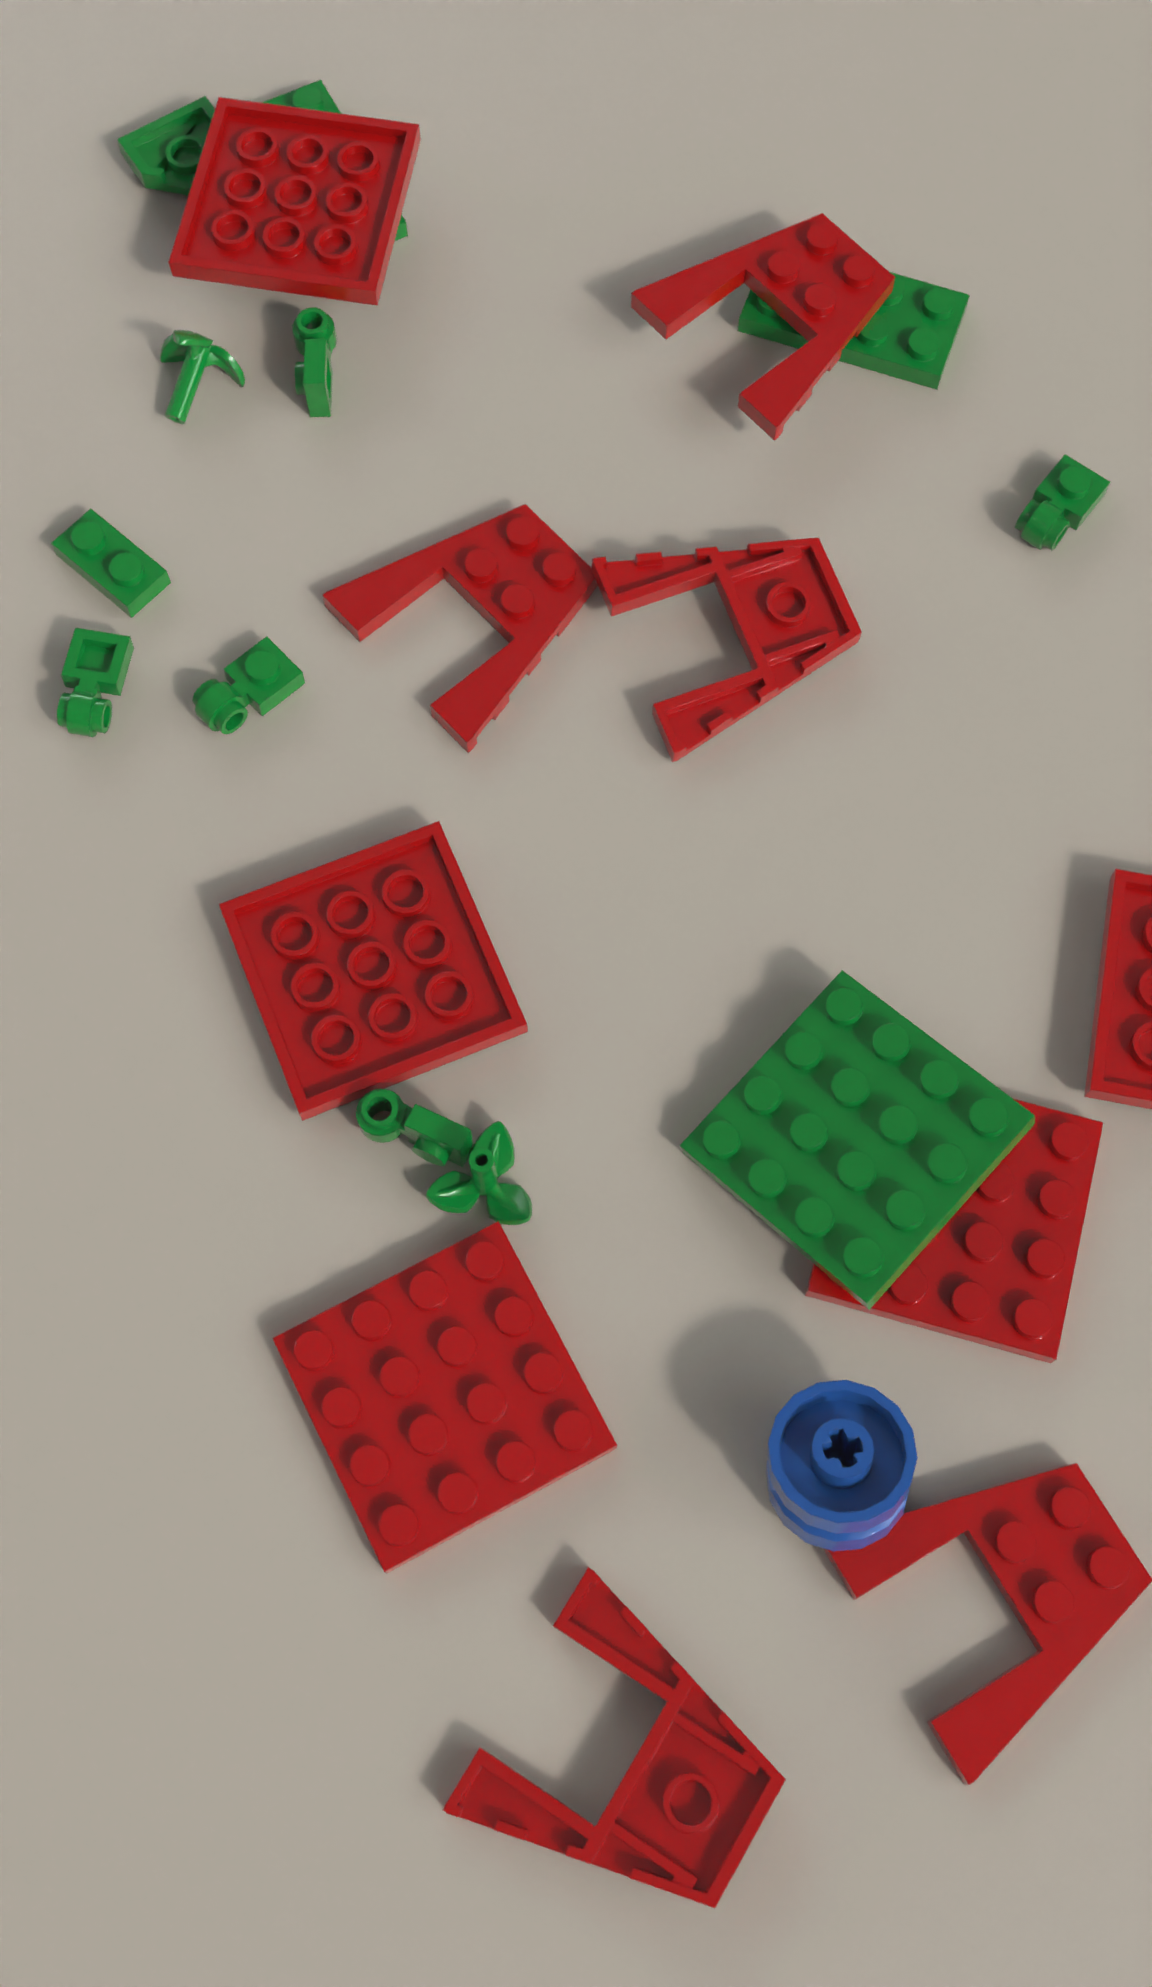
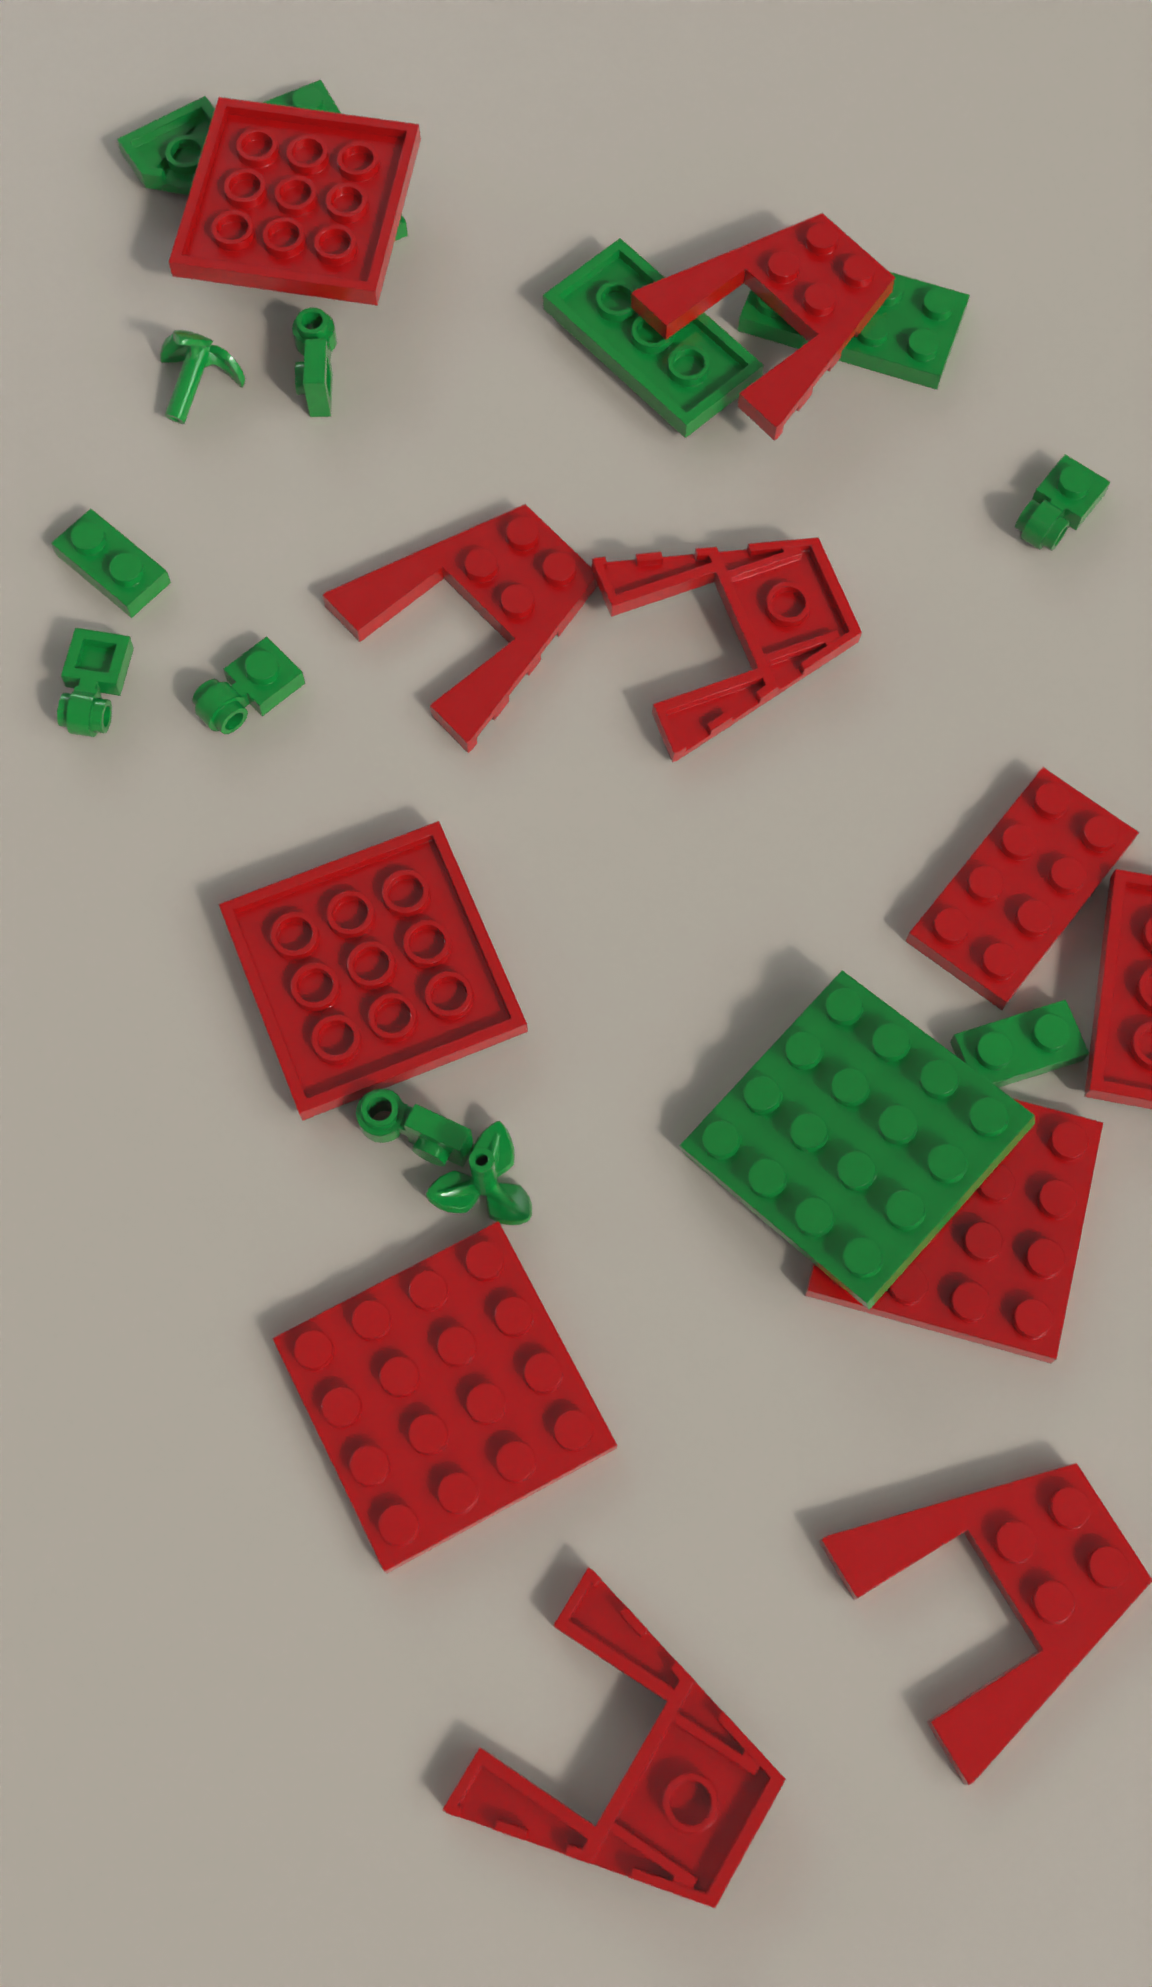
blue wheel [766,1380,918,1551] -> none
none -> green plate [543,238,764,438]
none -> red plate [905,767,1139,1010]
none -> green plate [950,999,1089,1088]

